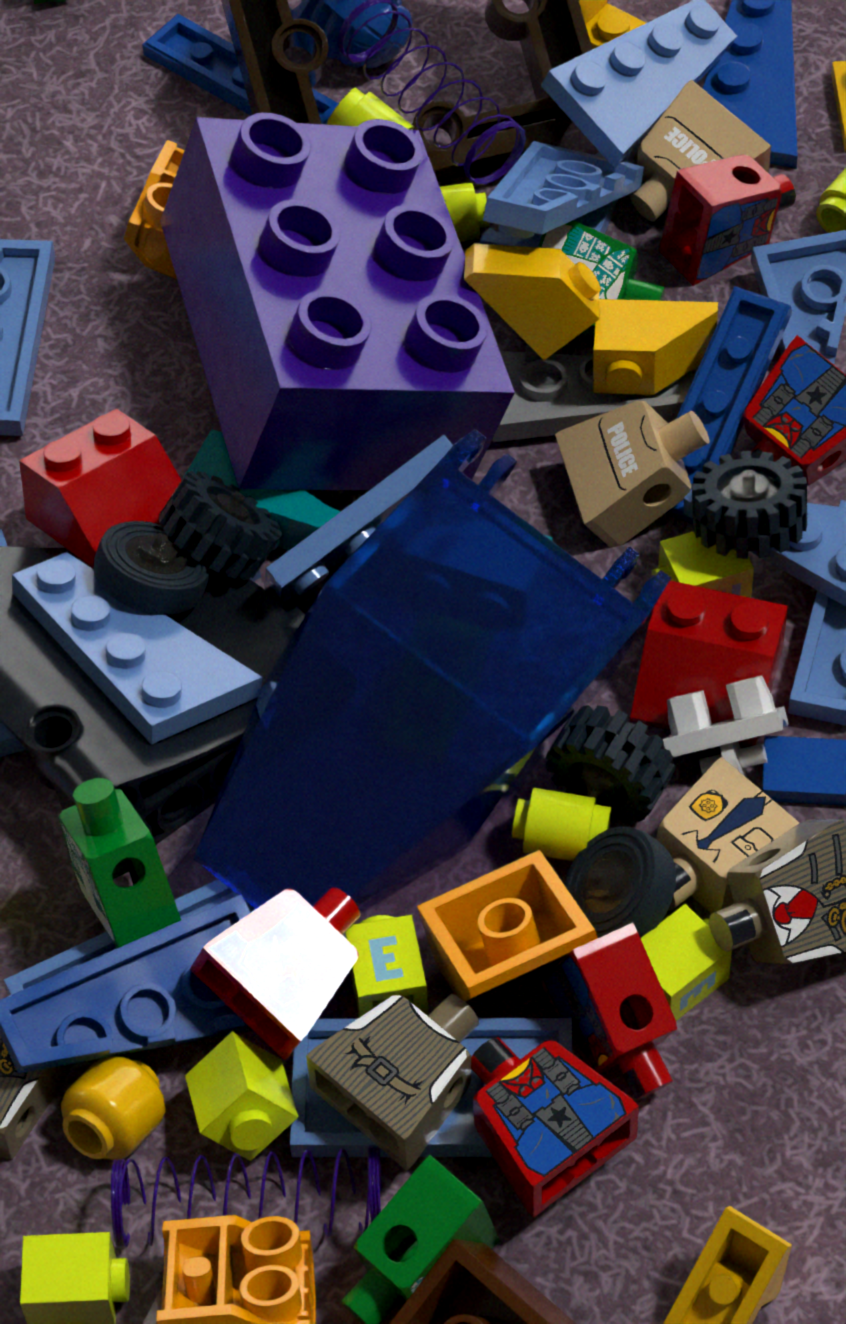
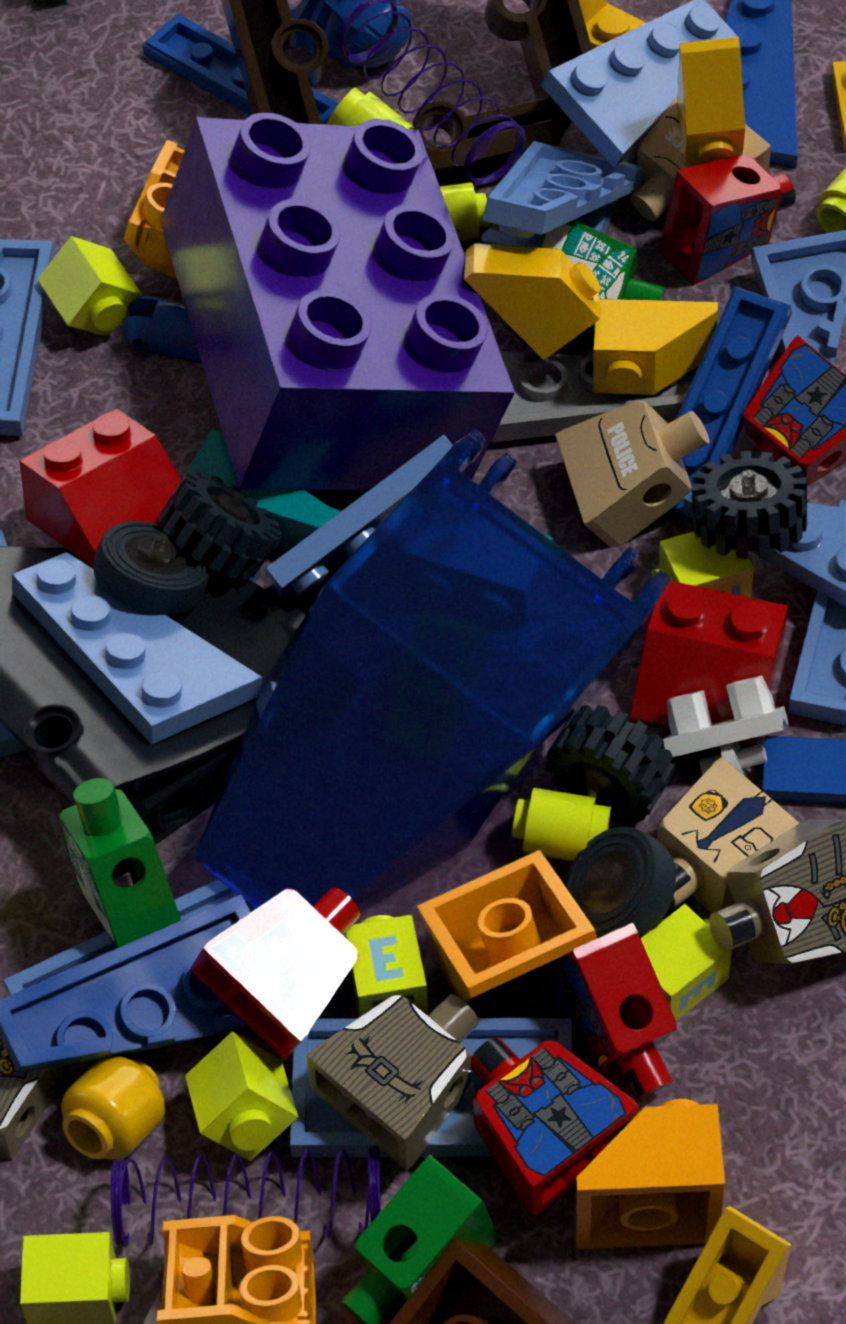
none -> neon yellow brick [37,236,143,336]
none -> blue piece [121,296,202,364]
none -> light orange slope [575,1099,725,1249]
none -> yellow slope [677,37,745,163]

